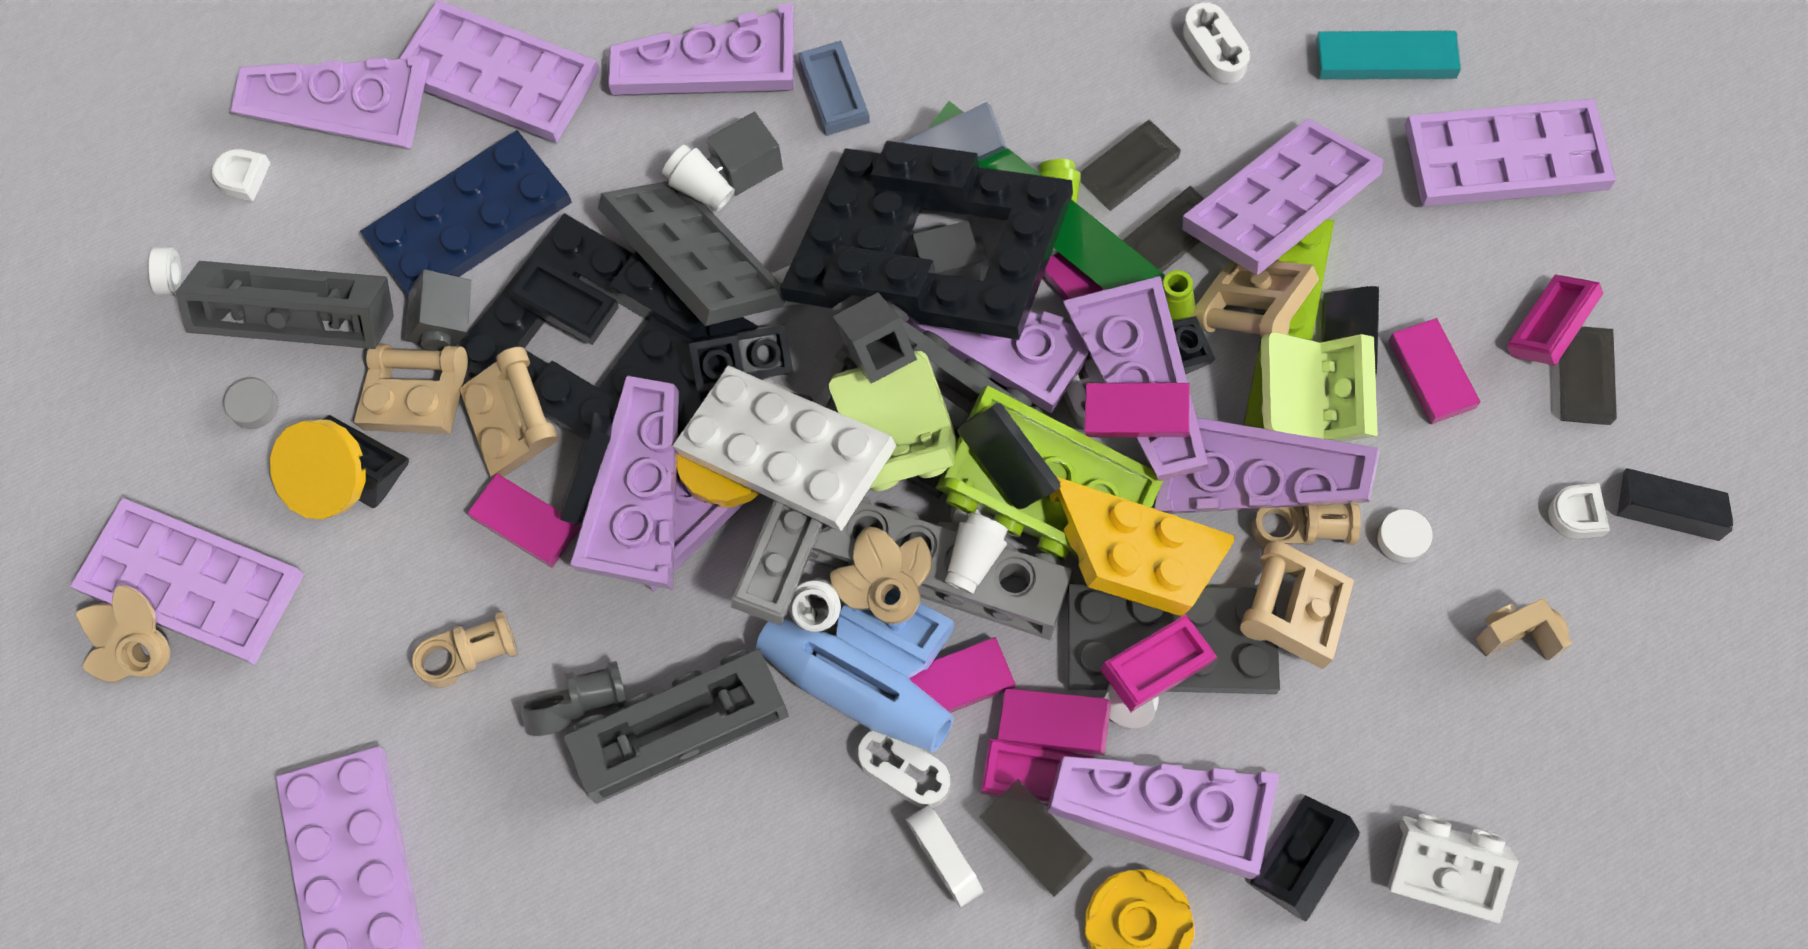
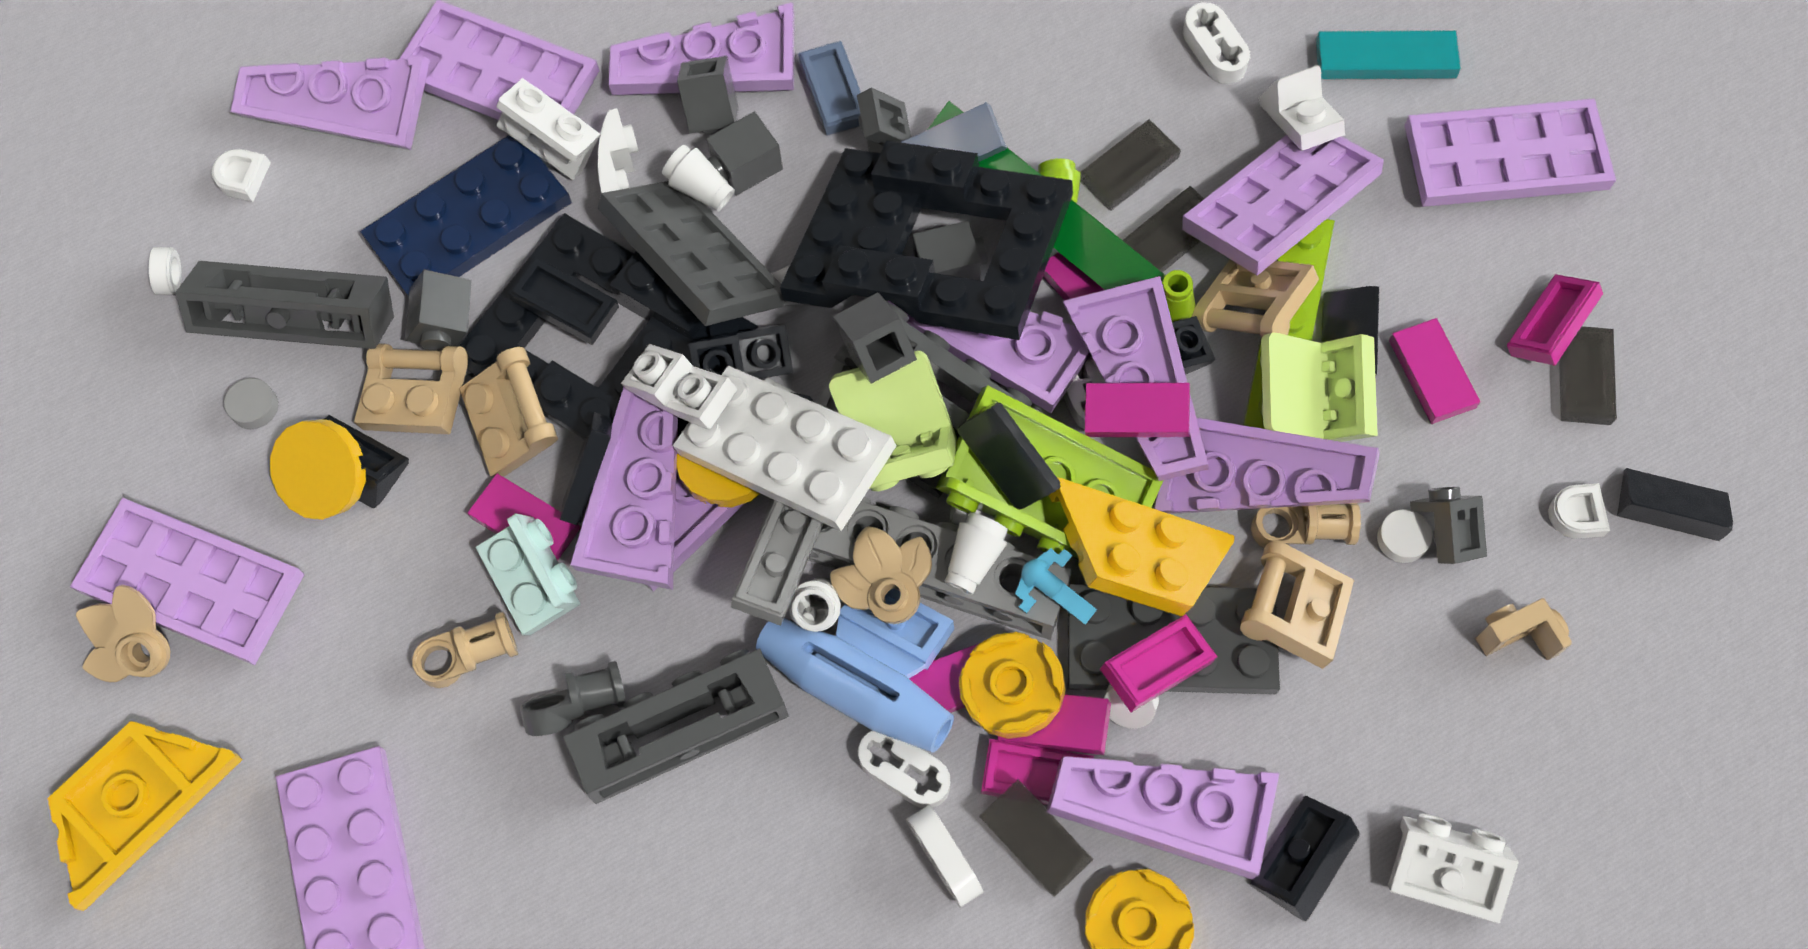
none -> yellow wing [47,721,243,911]
none -> light aqua bracket [476,513,580,636]
none -> white bracket [496,78,600,180]
none -> white slope [598,108,638,193]
none -> white slope [621,344,738,430]
none -> dark grey brick [677,56,738,135]
none -> dark grey bracket [857,87,911,153]
none -> yellow tile [959,632,1066,739]
none -> medium azure piece [1015,548,1097,625]
none -> white slope [1259,65,1345,151]
none -> dark grey bracket [1410,487,1487,564]

